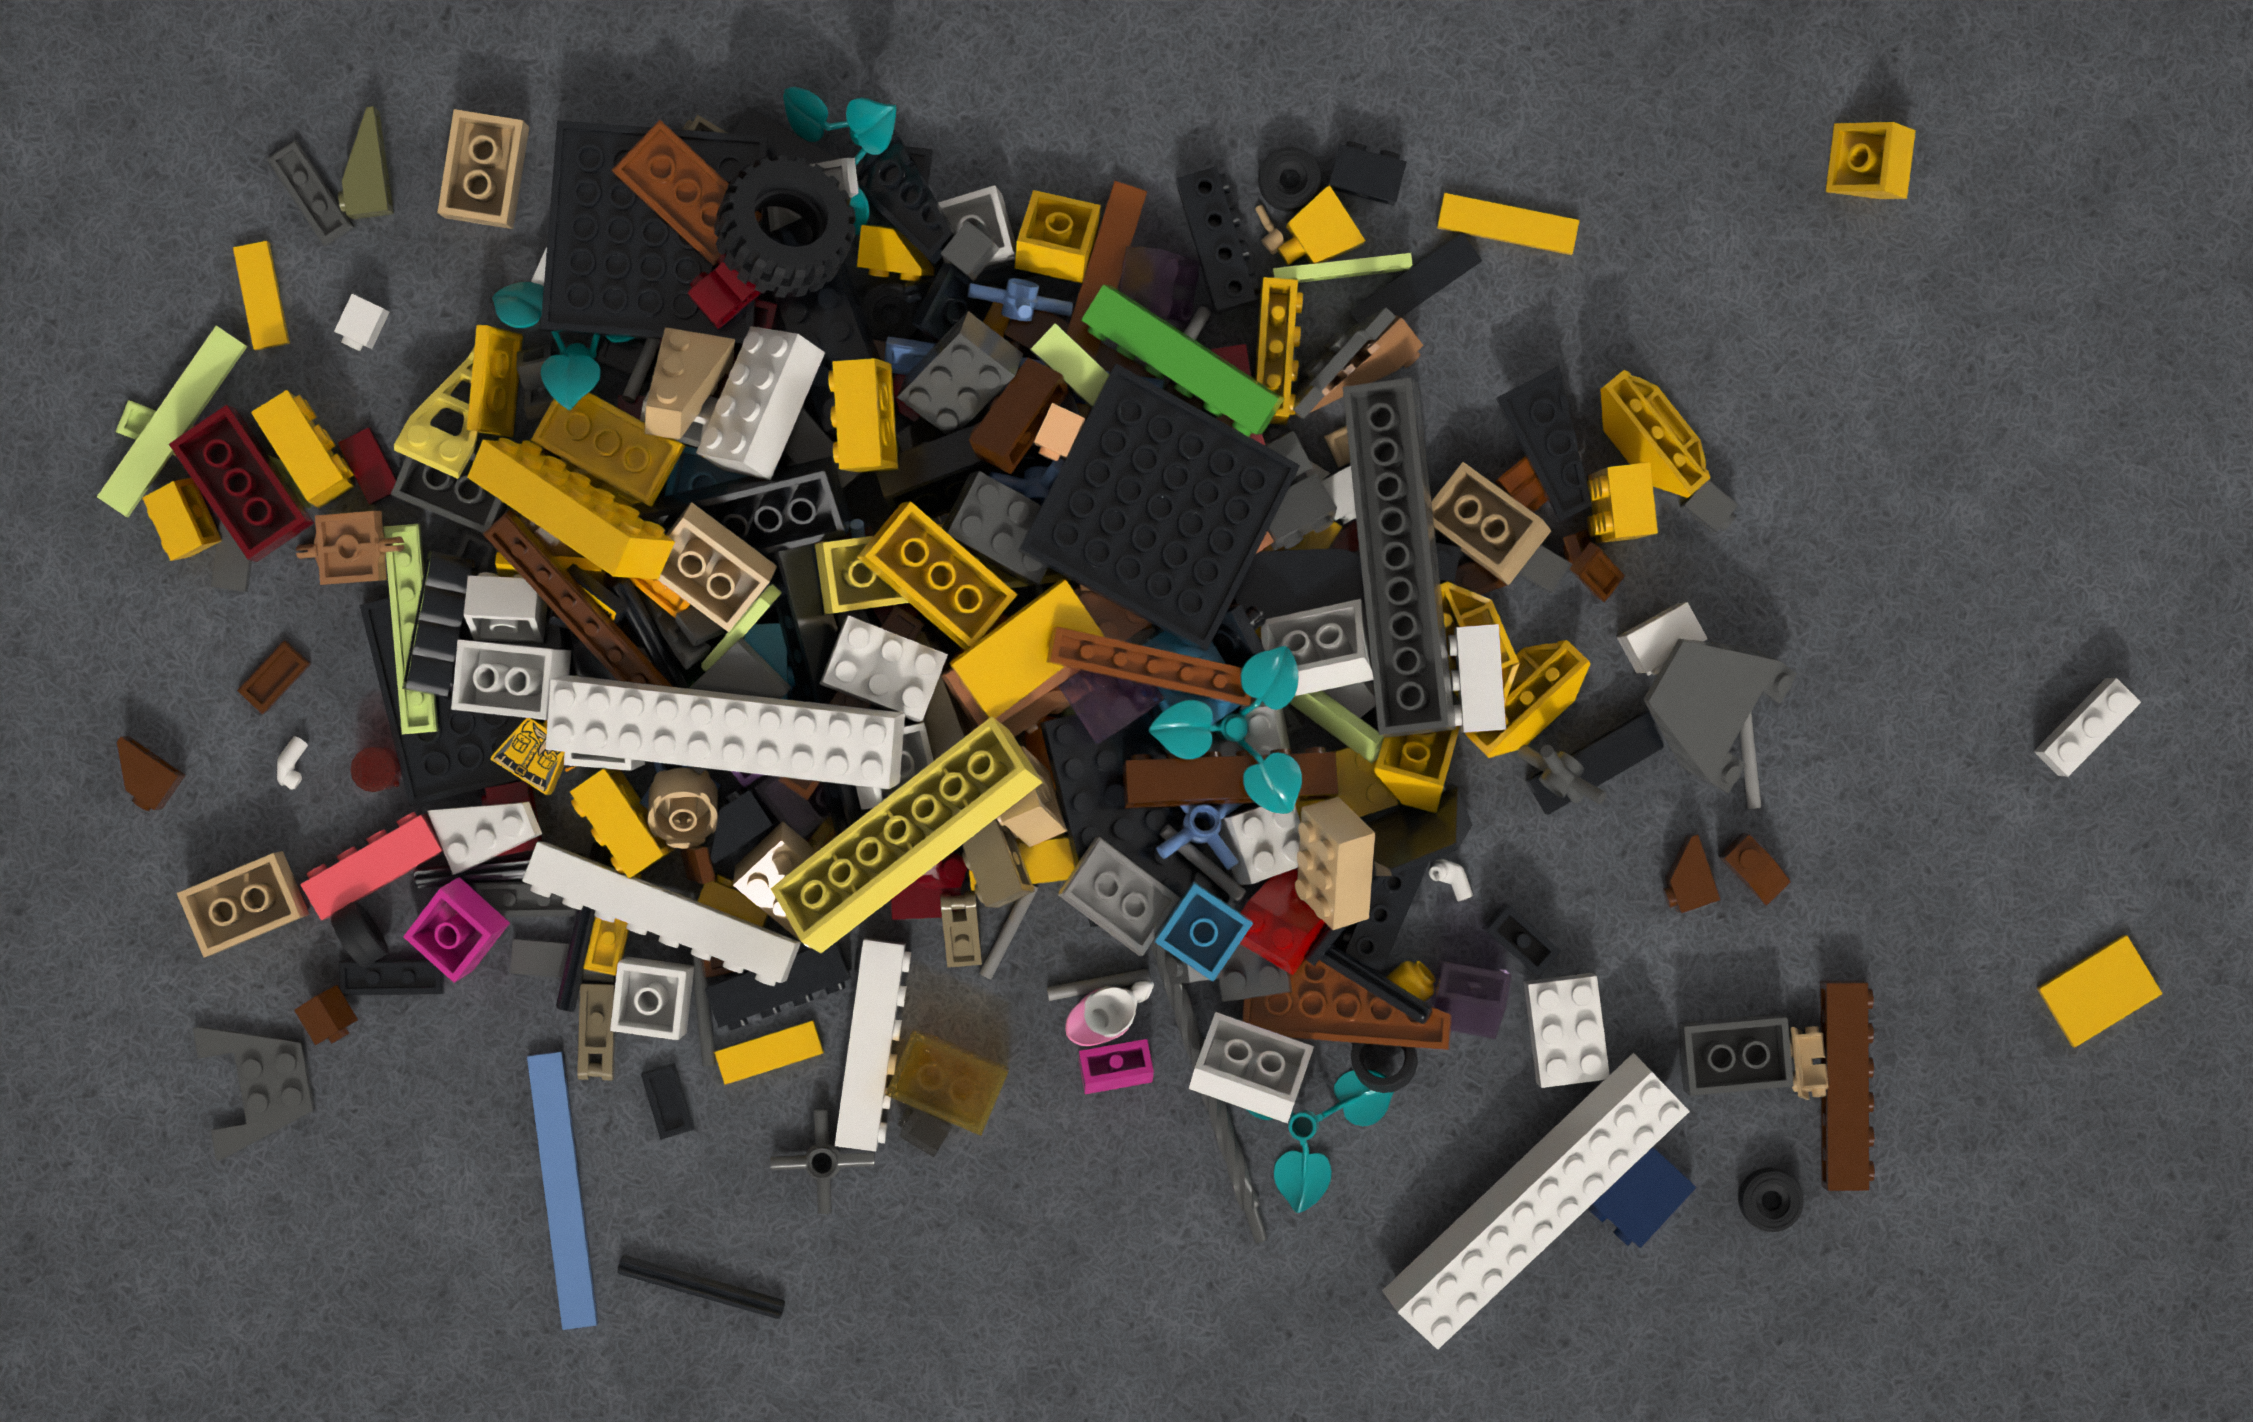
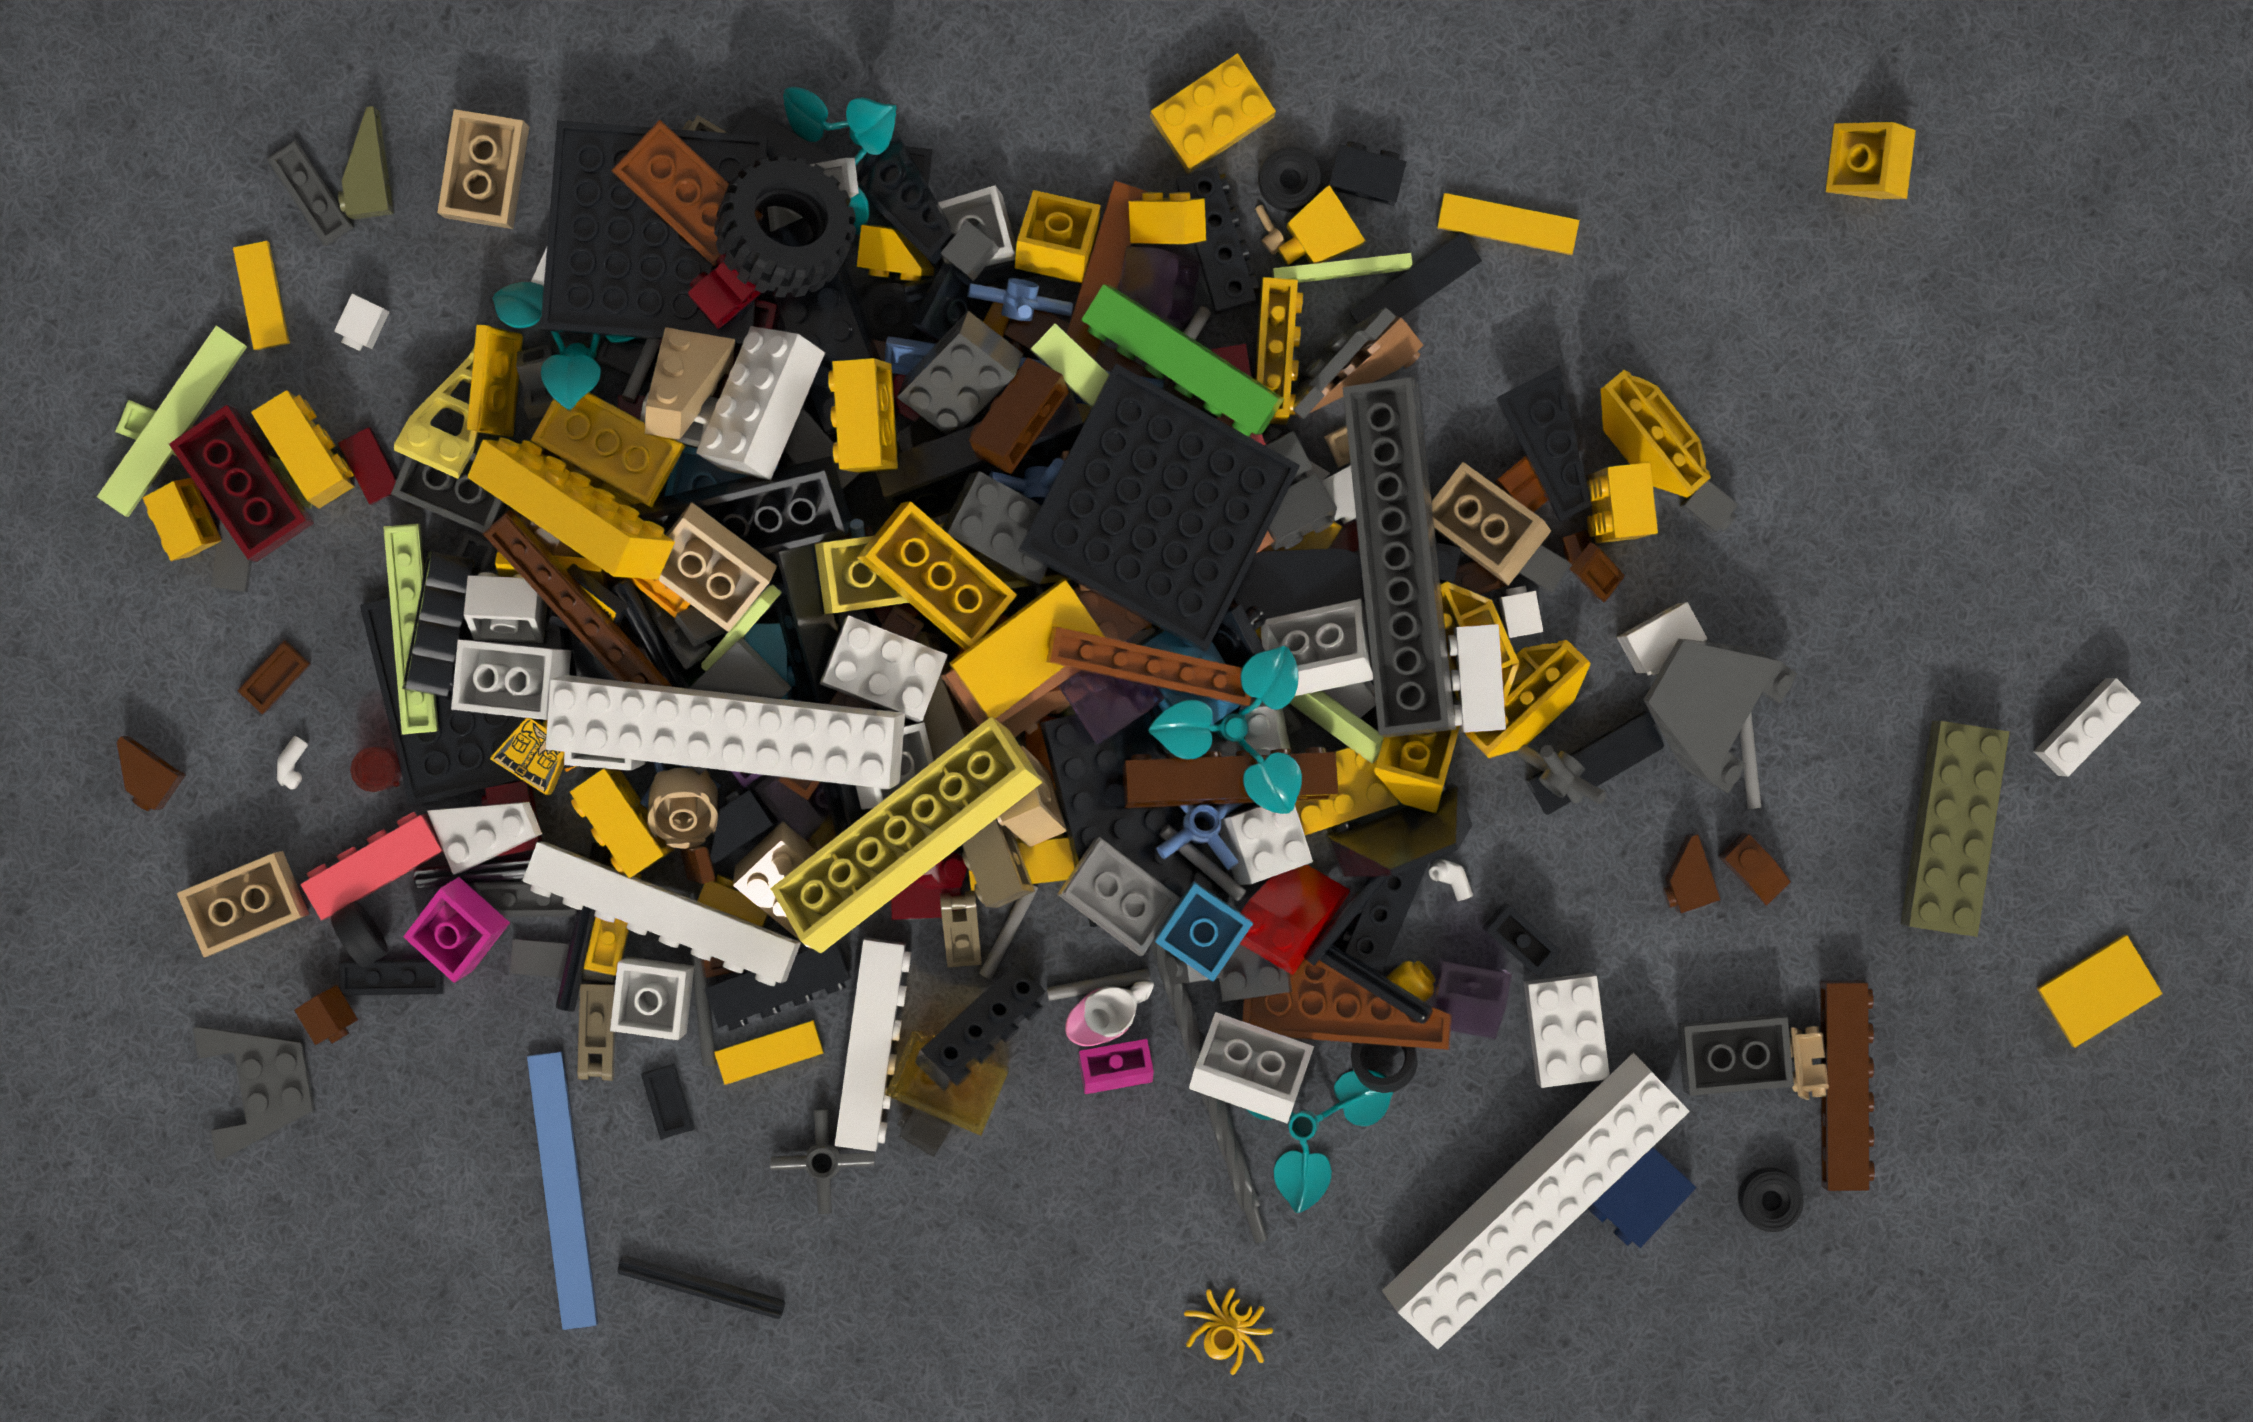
medium nougat plate [296,511,404,585] -> none
light nougat brick [1034,403,1085,462] -> none
tan brick [1295,797,1375,930] -> none
none -> black brick [915,963,1046,1092]
none -> yellow brick [1128,192,1206,244]
none -> yellow brick [1150,53,1276,174]
none -> yellow animal [1184,1288,1273,1375]
none -> white brick [1498,586,1543,638]
none -> olive brick [1901,720,2010,937]

